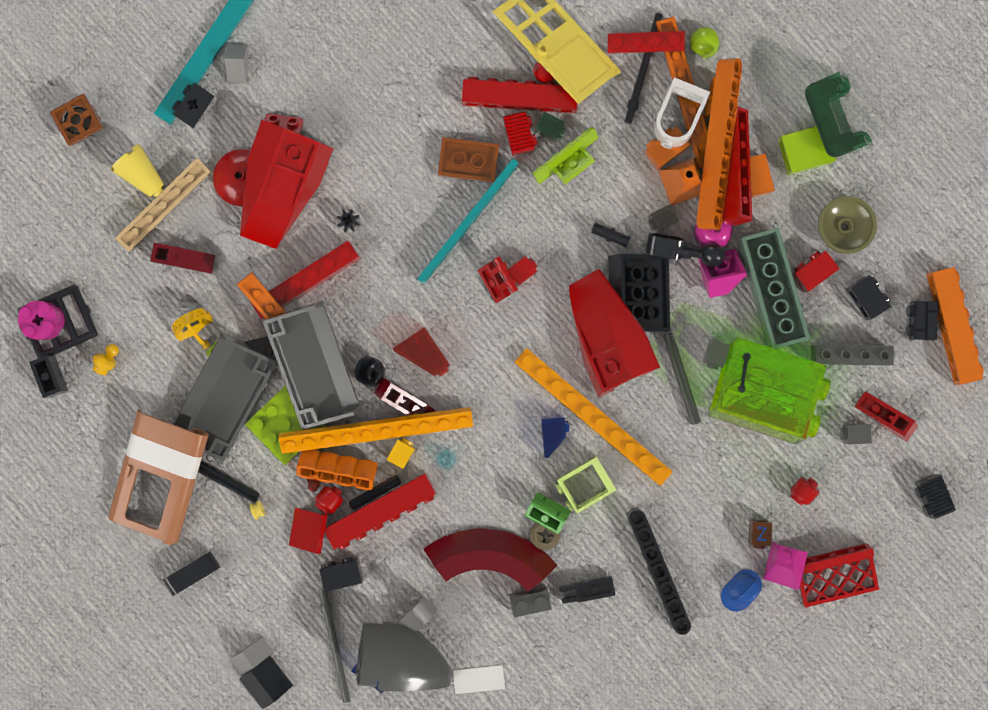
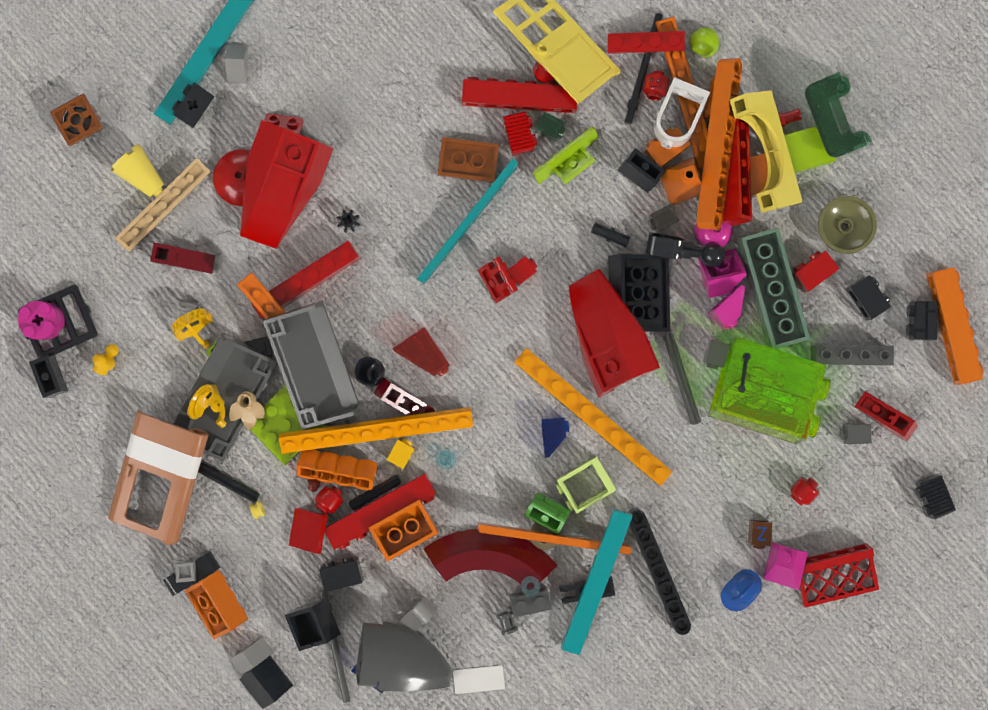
none -> light grey tile [174,561,197,583]
none -> orange slope [184,570,248,640]
none -> yellow helmet [187,384,227,428]
none -> tan plate [229,391,265,430]
none -> black piece [285,599,341,651]
none -> orange slope [369,499,439,562]
none -> orange tile [476,522,632,554]
none -> dark grey bush [496,611,518,635]
none -> clear light blue plate [521,576,540,596]
none -> teal tile [561,508,633,655]
none -> black brick [618,148,666,193]
none -> red head [643,70,670,101]
none -> dark pink slope [708,285,745,330]
none -> light yellow arch [730,90,803,213]
none -> red pin [778,108,802,127]

